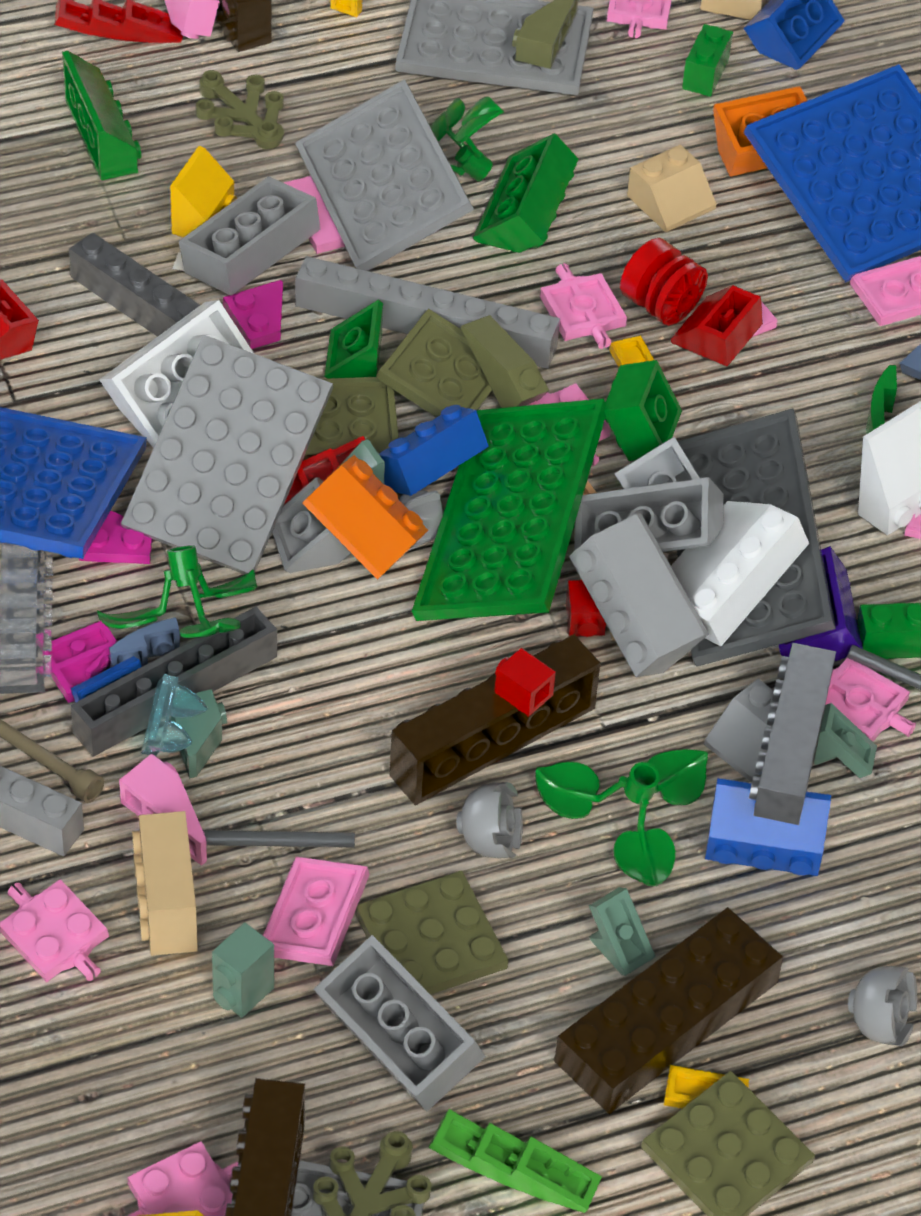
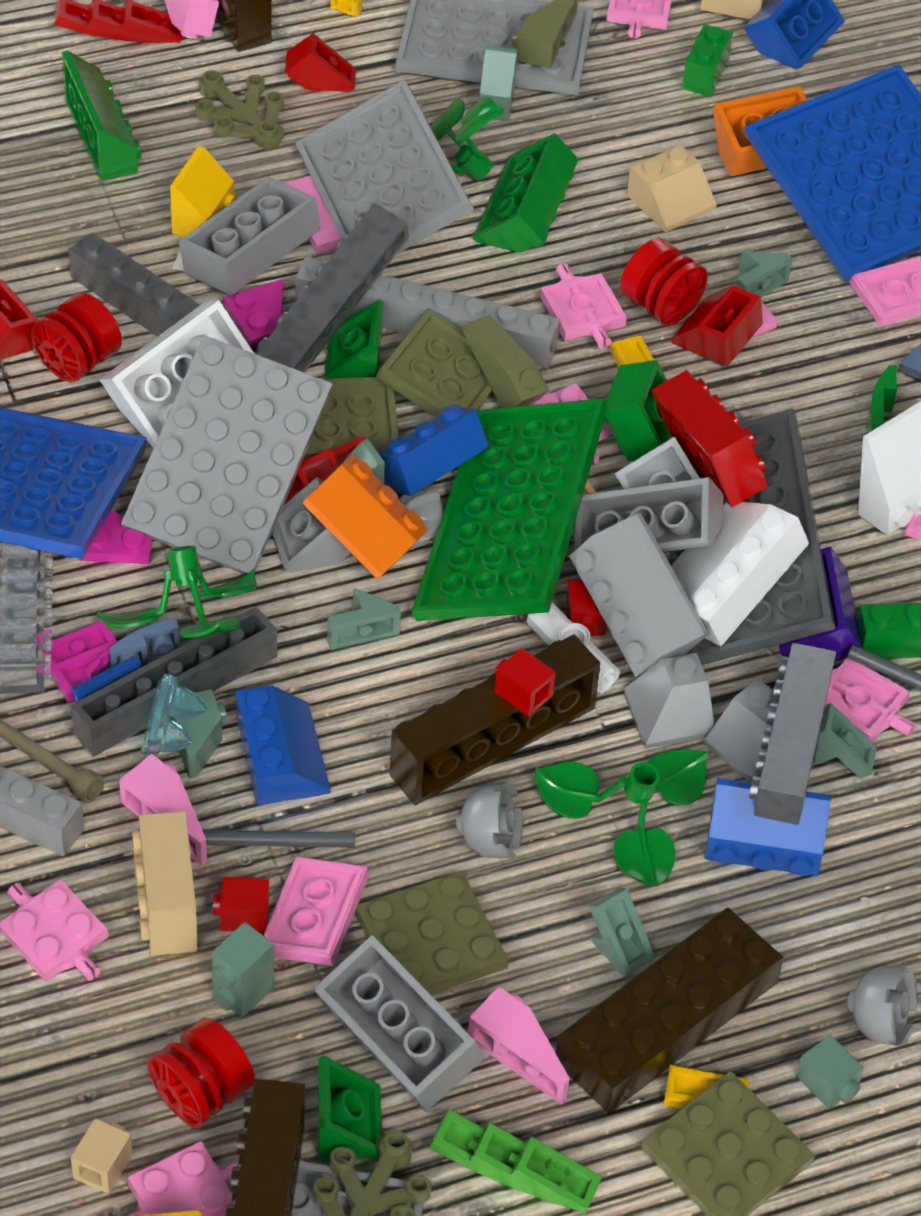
none -> red wheel [31,292,122,383]
none -> tan brick [71,1118,133,1194]
none -> red wheel [147,1017,255,1128]
none -> red brick [213,876,269,933]
none -> blue slope [236,685,331,806]
none -> flat silver brick [256,202,409,373]
none -> red slope [285,33,356,92]
none -> green slope [318,1055,382,1159]
none -> sand green slope [327,589,401,650]
none -> bright pink slope [468,986,570,1105]
none -> slope [479,45,517,122]
none -> white piece [527,603,620,694]
none -> light grey slope [623,653,715,749]
none -> red brick [651,370,768,508]
none -> sand green slope [735,250,792,298]
none -> sand green brick [796,1035,864,1109]

